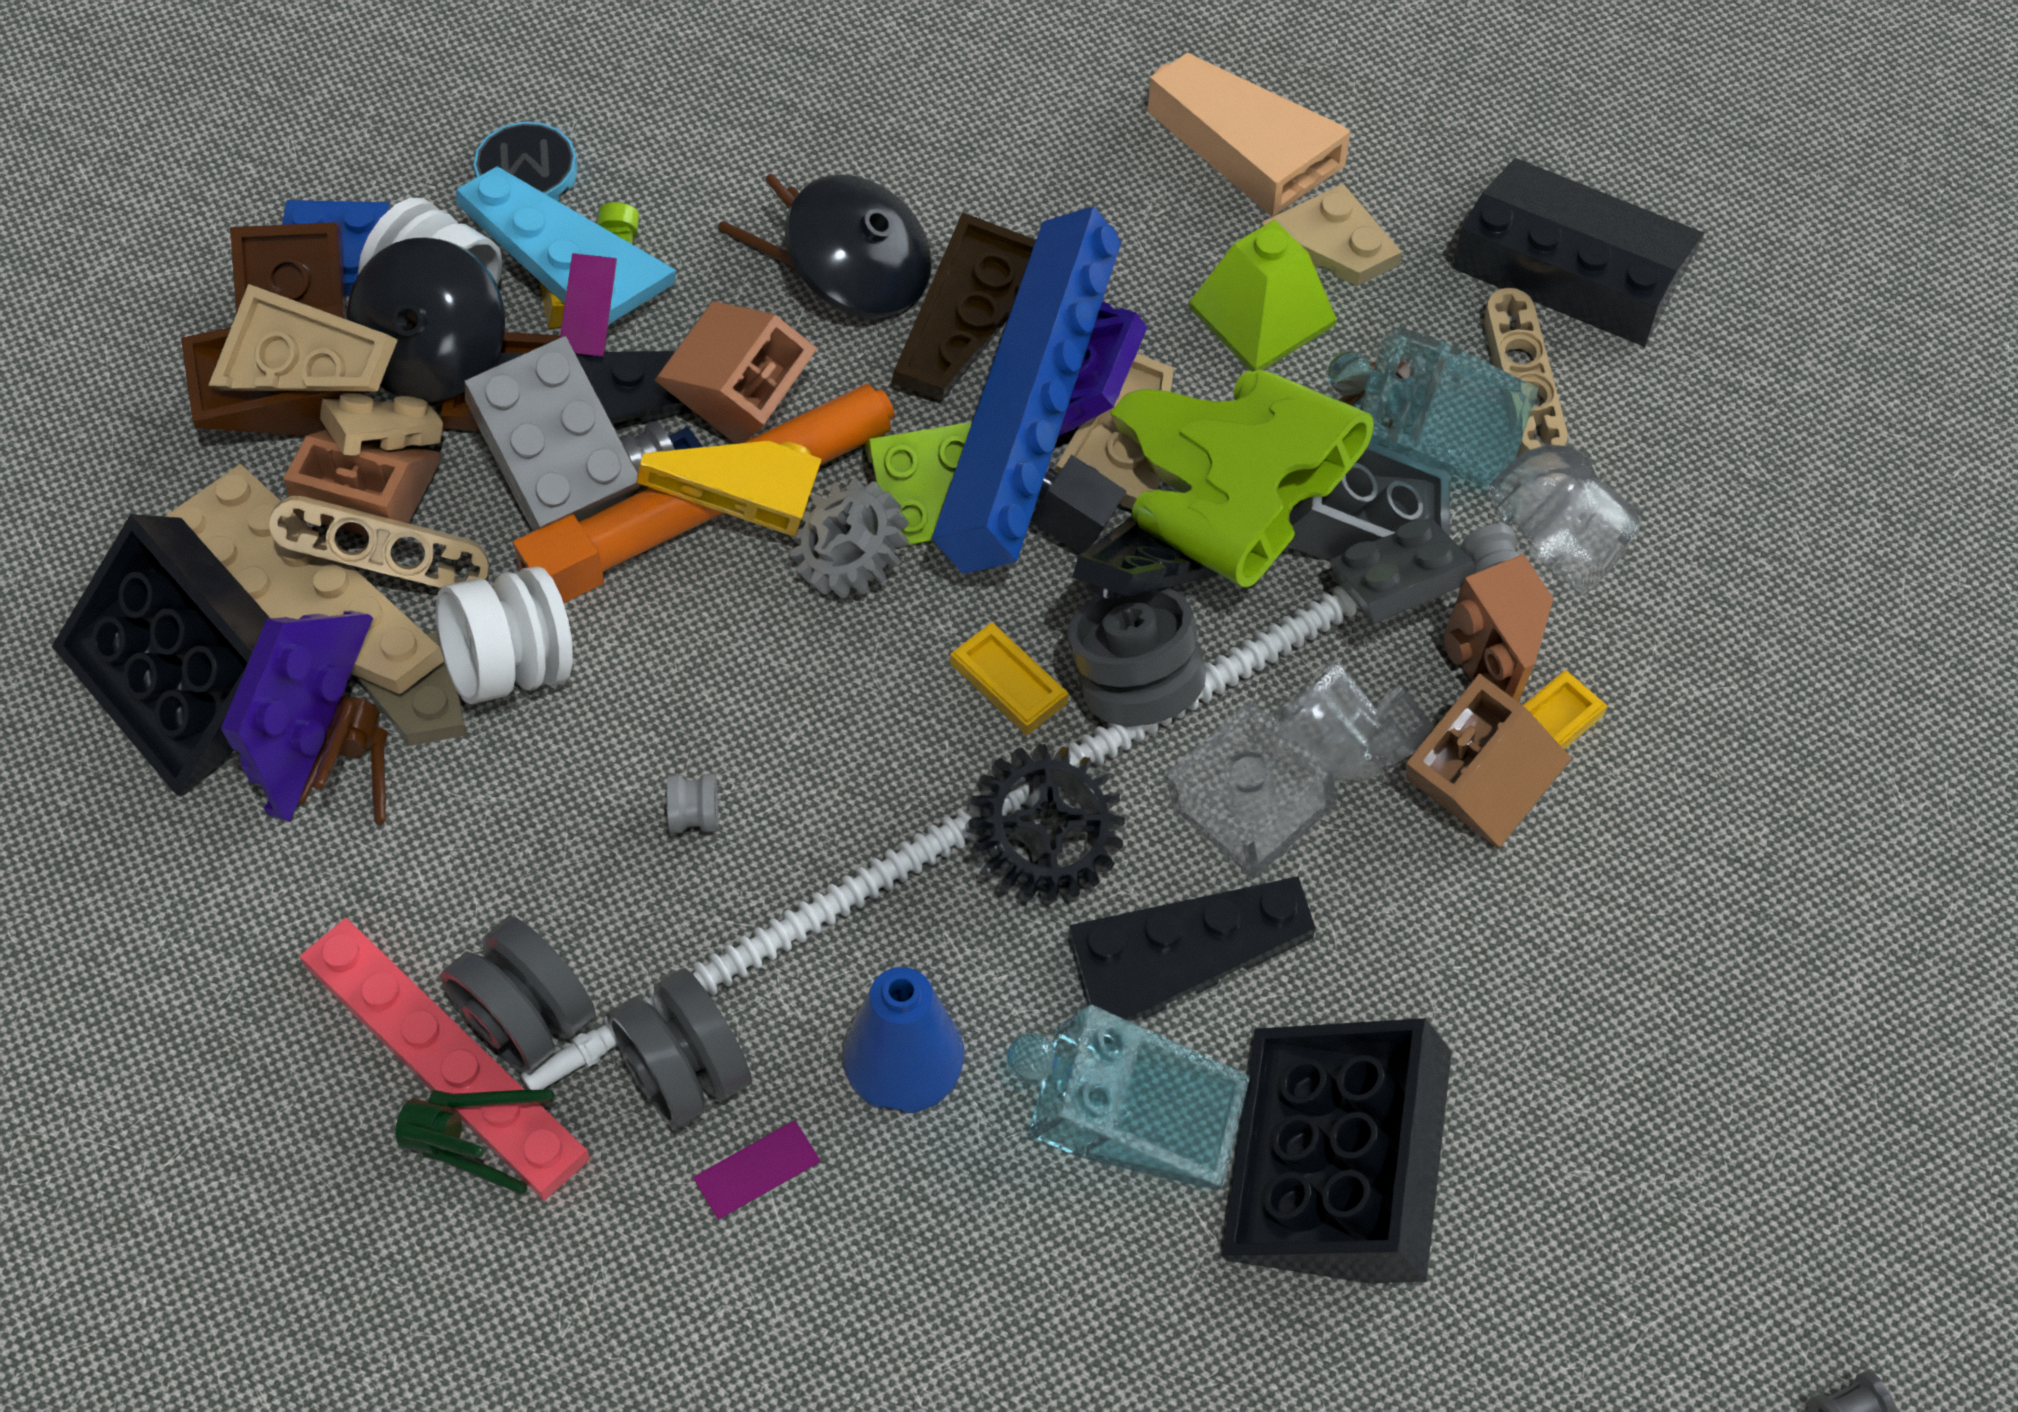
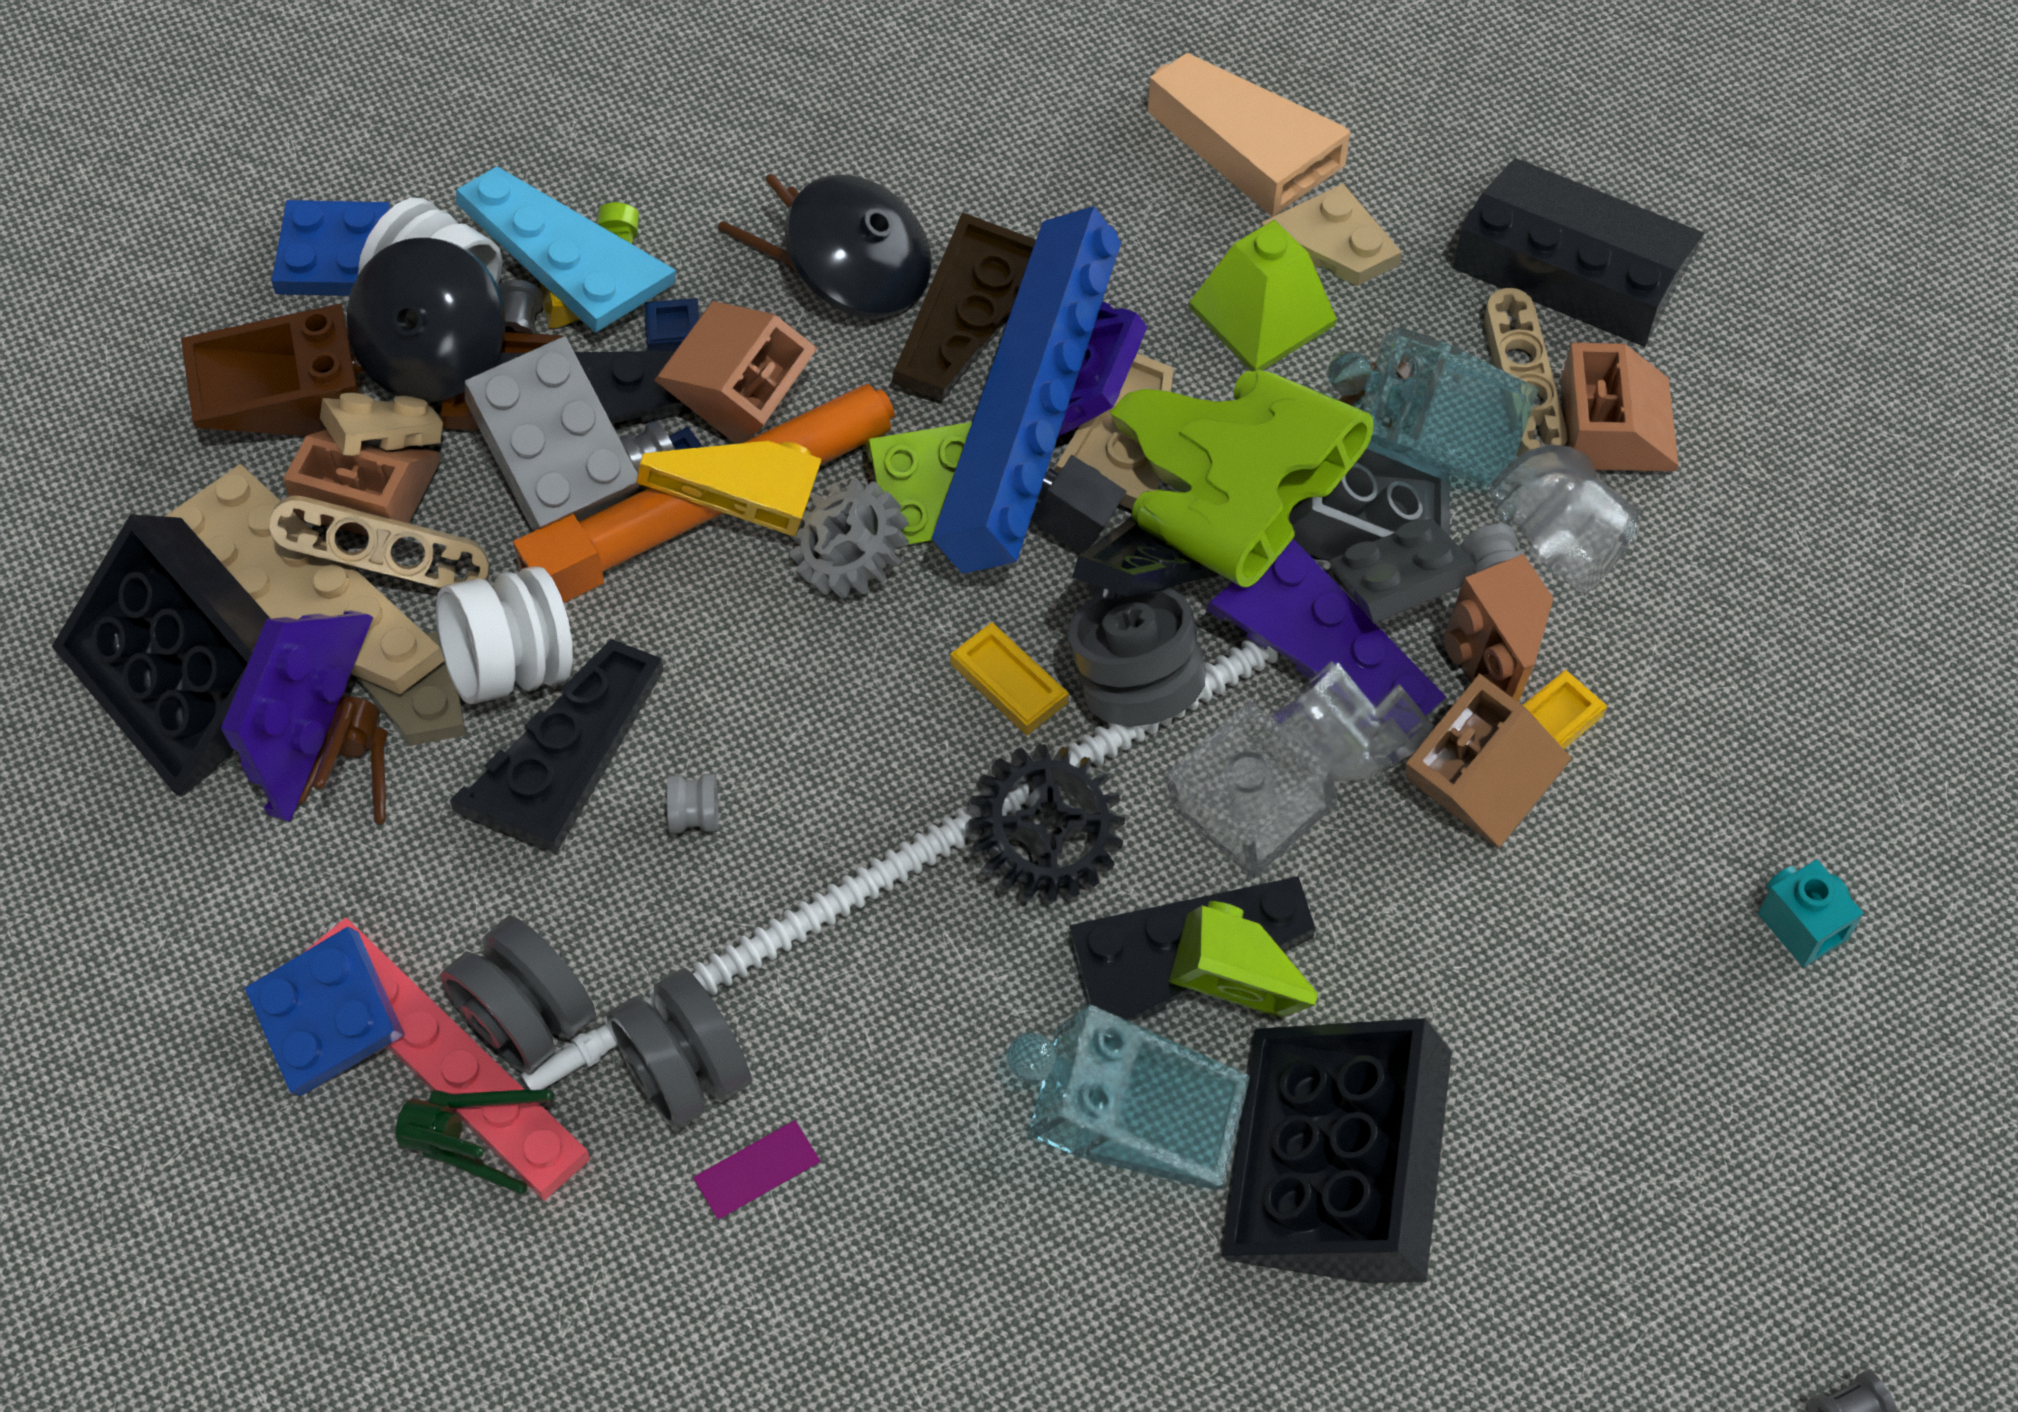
tan wing [208,284,397,391] -> none
reddish brown plate [230,222,347,318] -> none
black tile [473,122,578,201] -> none
magenta sticker [560,253,617,357] -> none
blue cone [843,967,964,1113] -> none
none -> blue plate [245,926,405,1096]
none -> black wing [450,639,664,853]
none -> flat silver bush [498,279,544,334]
none -> dark blue tile [645,298,700,351]
none -> lime slope [1169,901,1318,1018]
none -> dark purple wing [1205,539,1446,739]
none -> nougat slope [1560,343,1678,471]
none -> teal brick [1758,859,1864,968]

